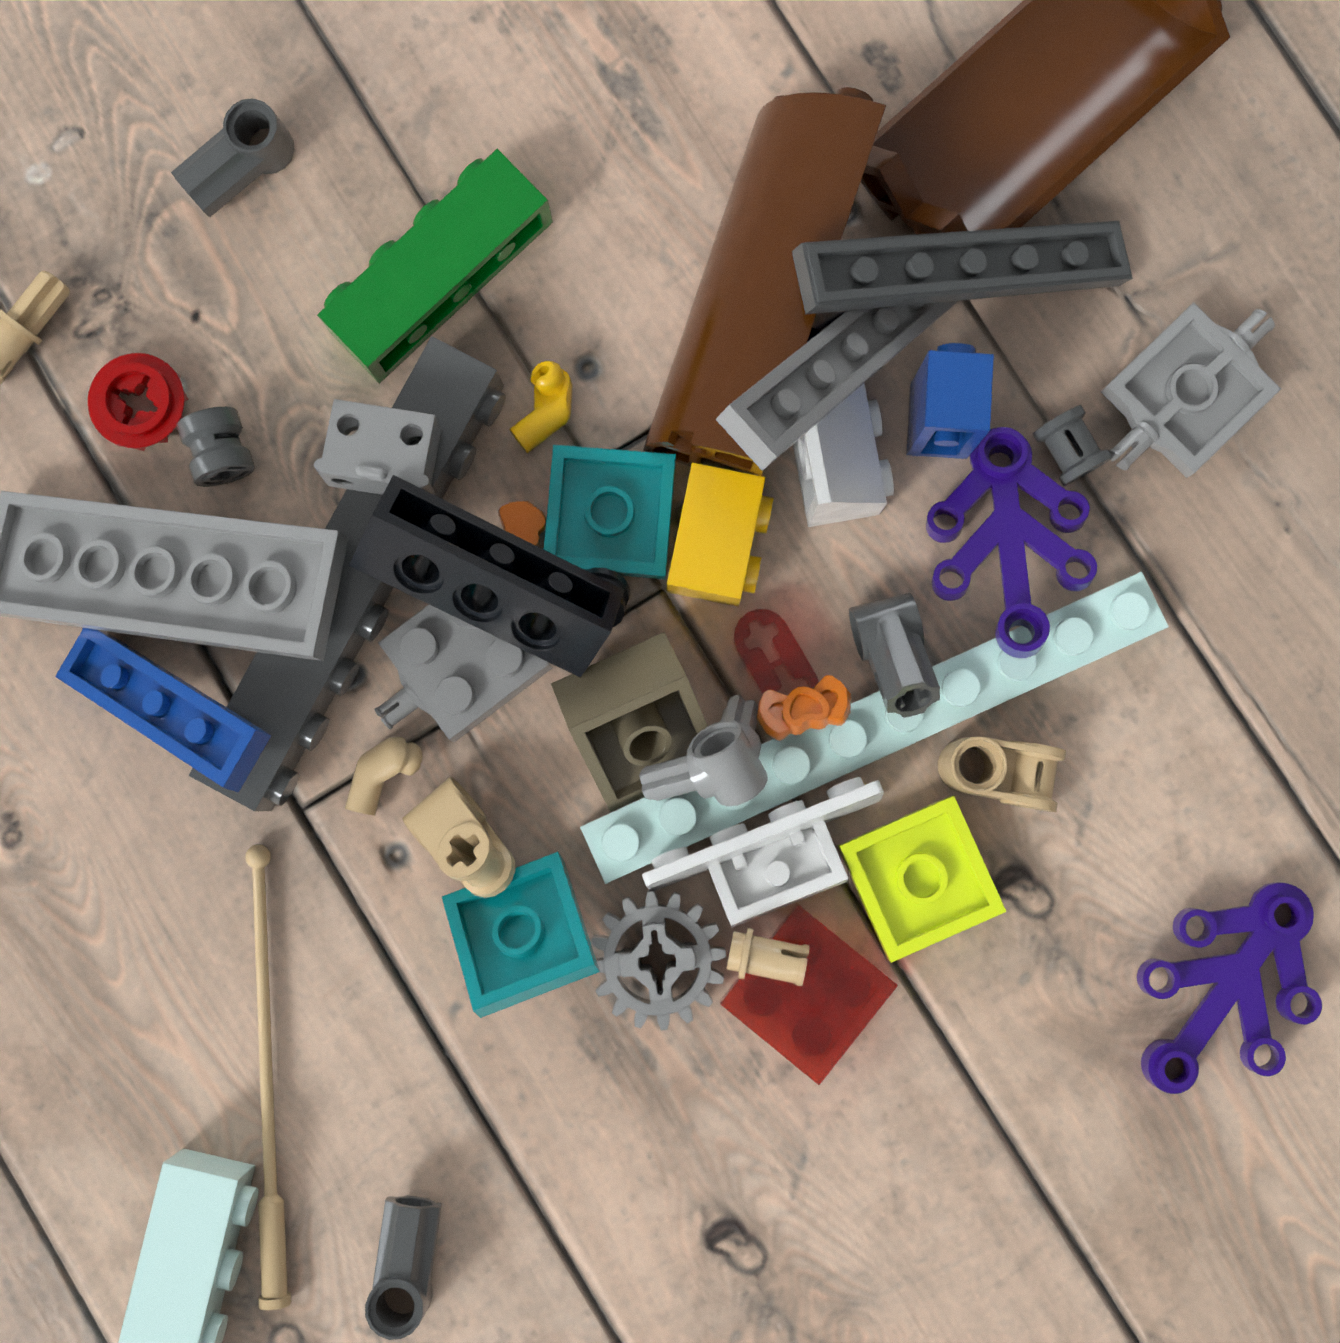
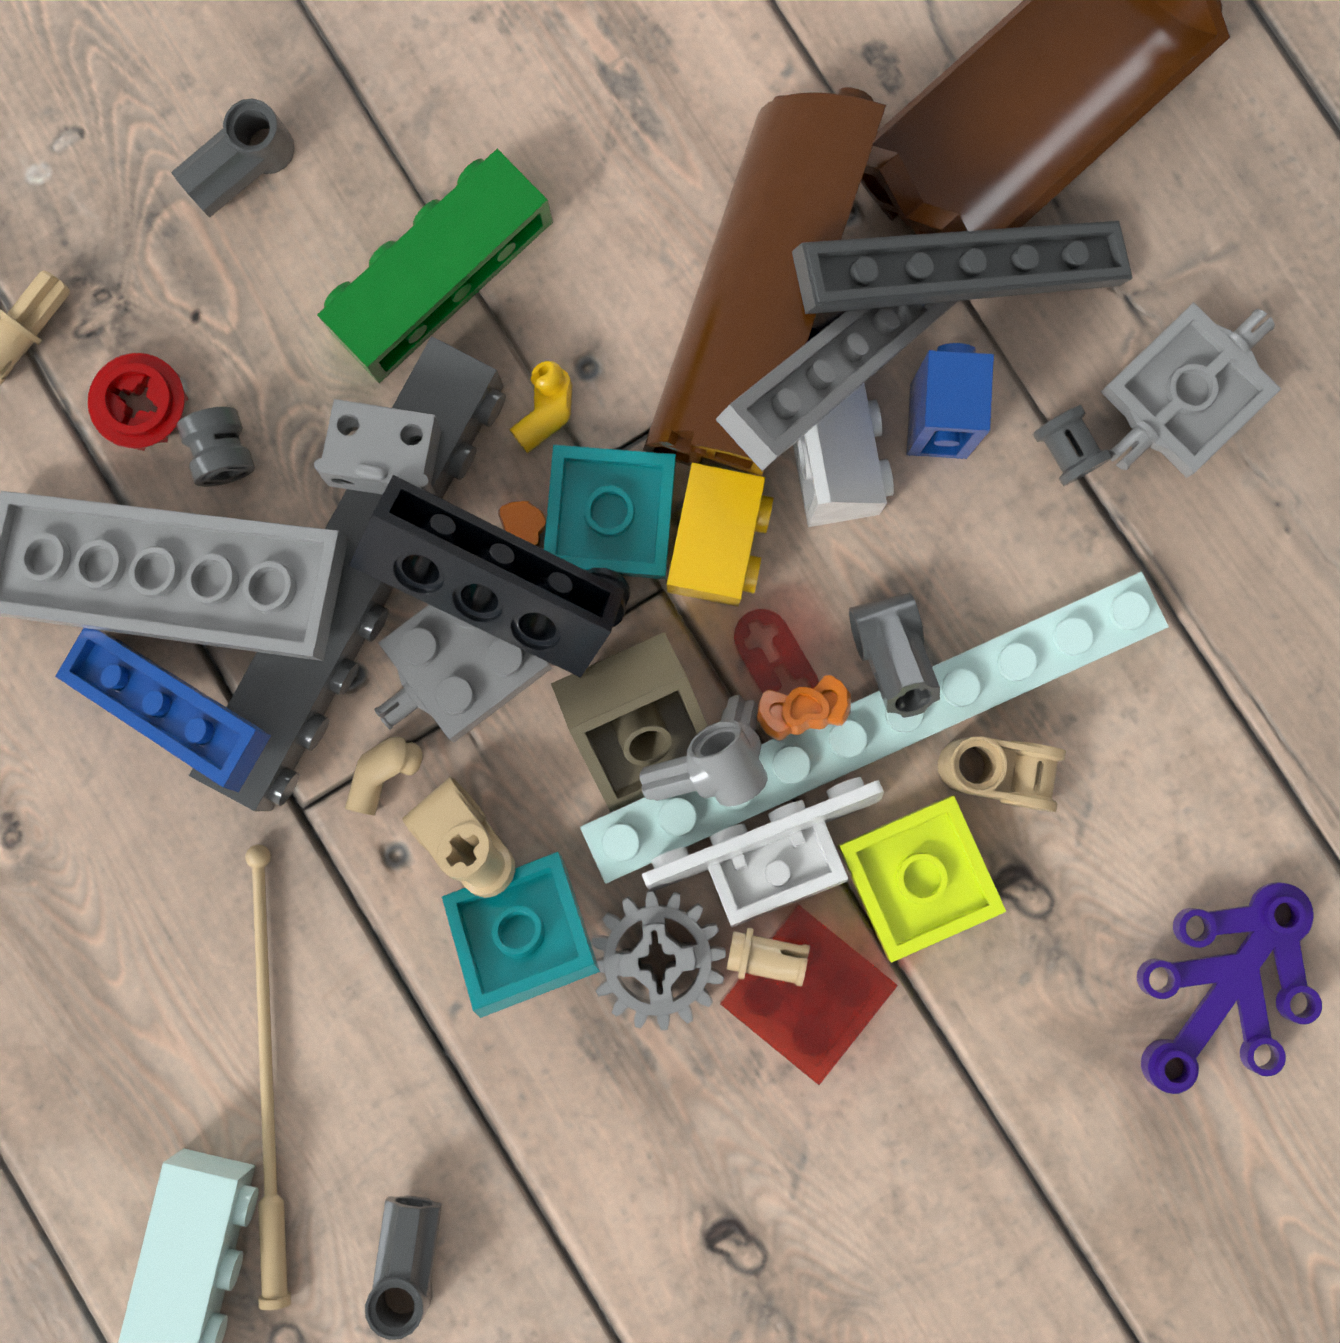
dark purple plant [926,427,1097,658] -> none

